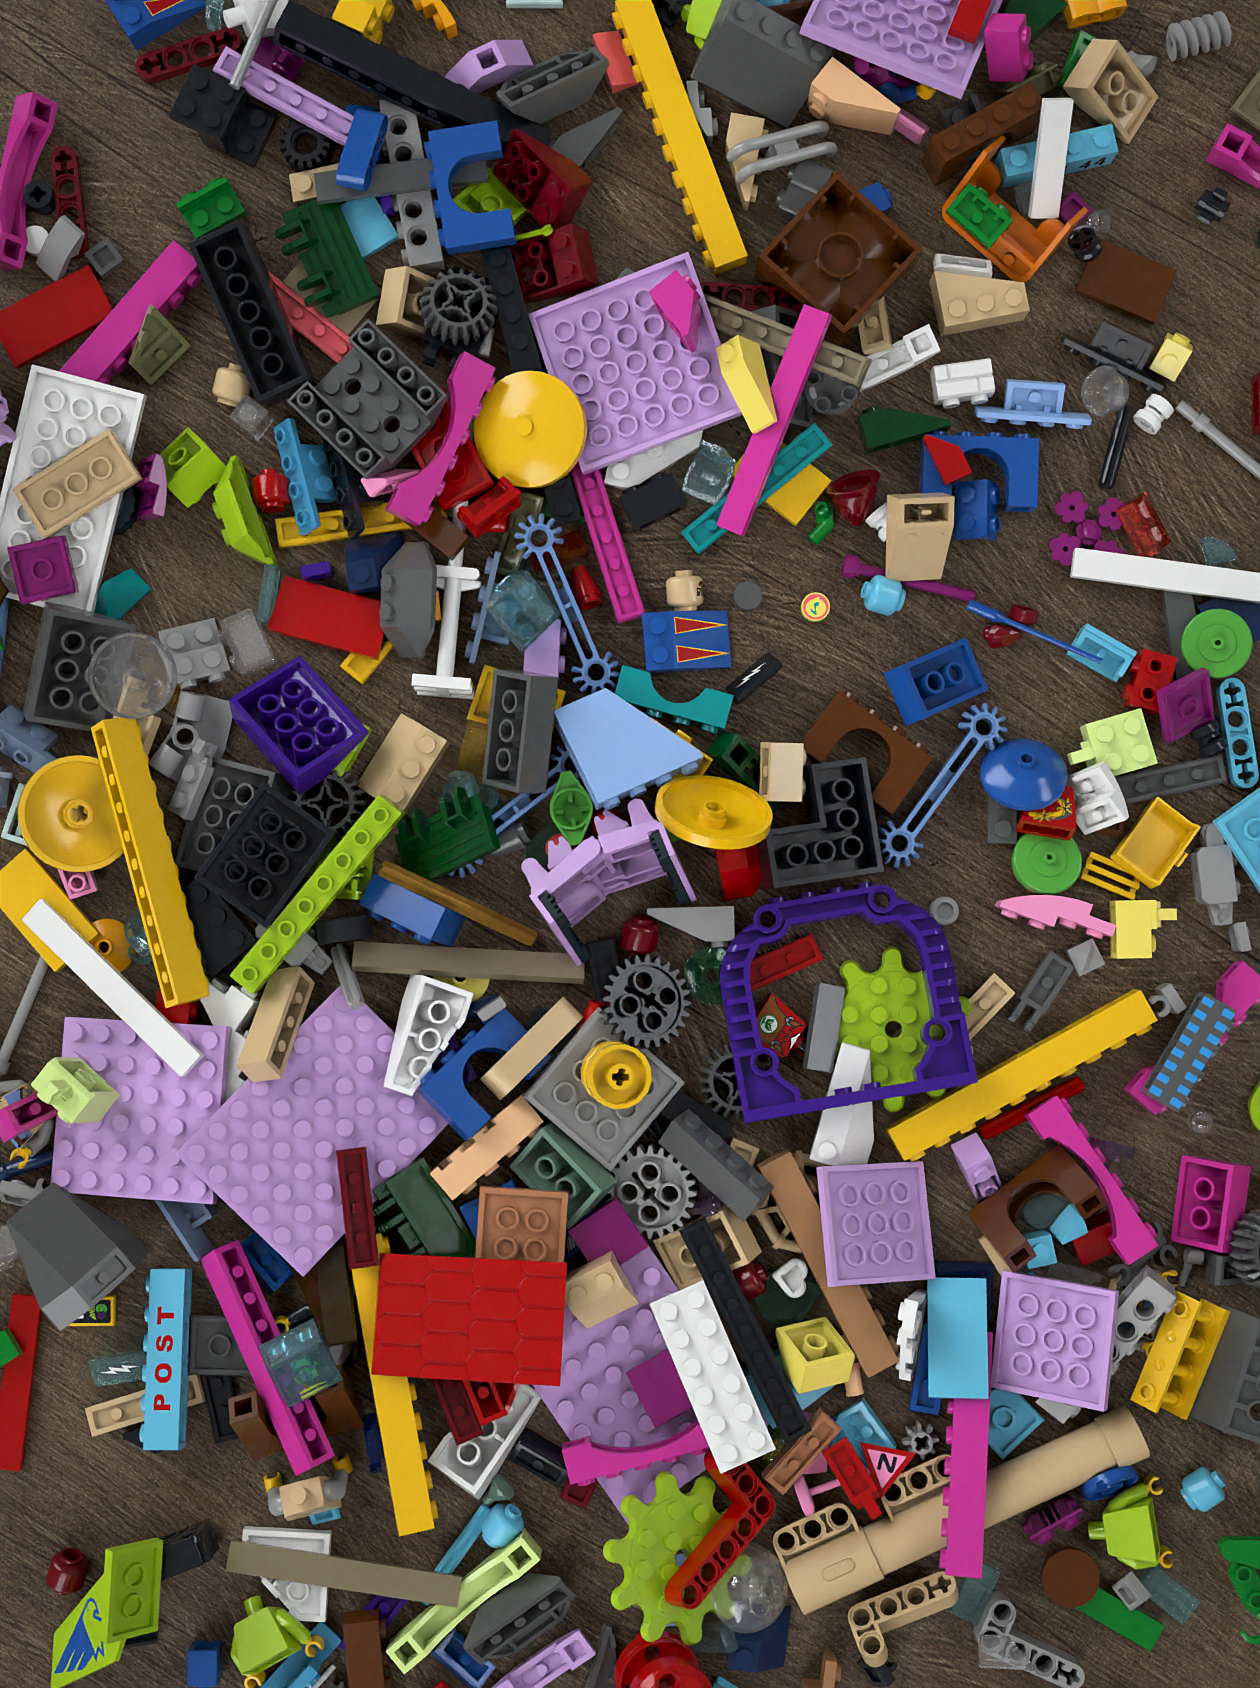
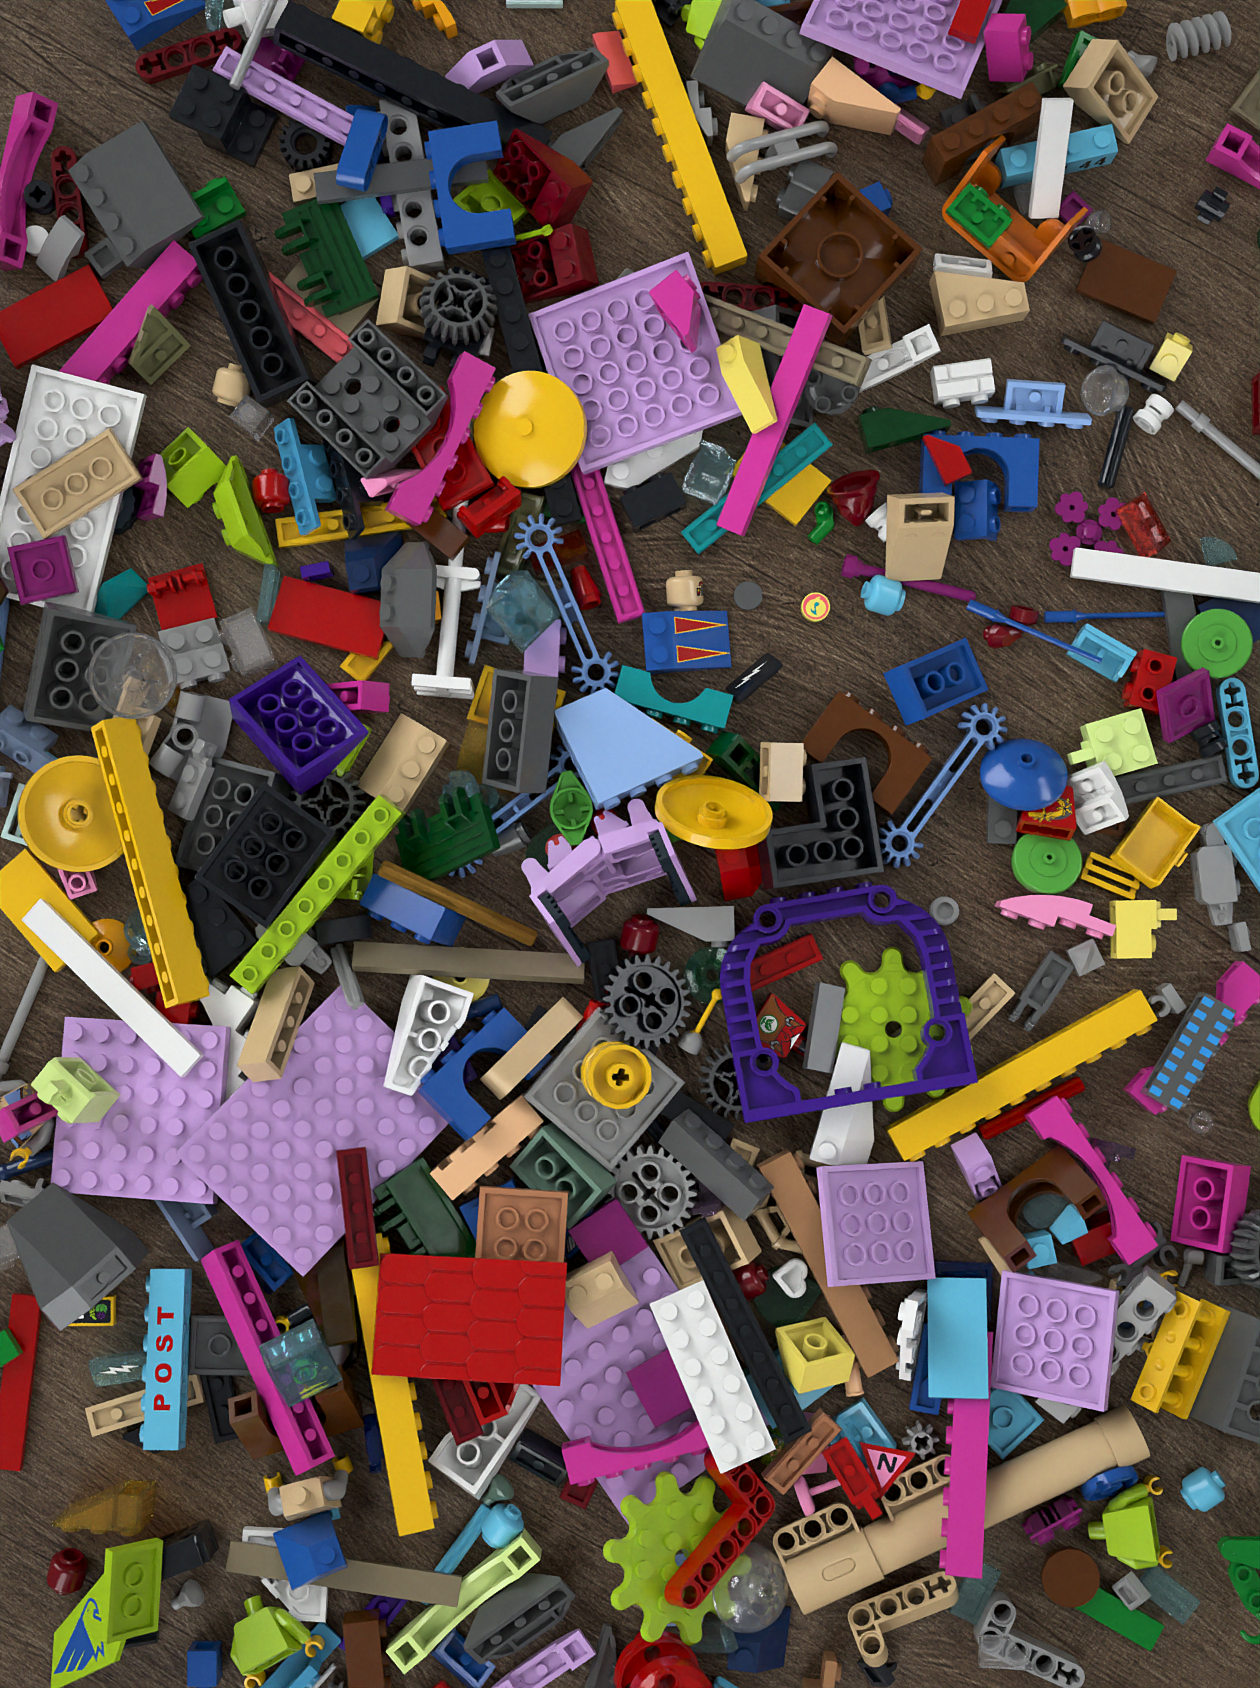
light grey tile [477,994,507,1022] -> none
none -> clear yellow slope [52,1479,157,1536]
none -> dark grey slope [68,120,205,269]
none -> red brick [129,962,161,994]
none -> red hinge [146,563,218,630]
none -> light grey rock [171,1579,204,1610]
none -> blue slope [273,1511,348,1591]
none -> dark pink slope [327,680,390,714]
none -> hinge [677,989,722,1055]
none -> bright pink slope [745,82,810,131]
none -> blue piece [1044,609,1165,624]

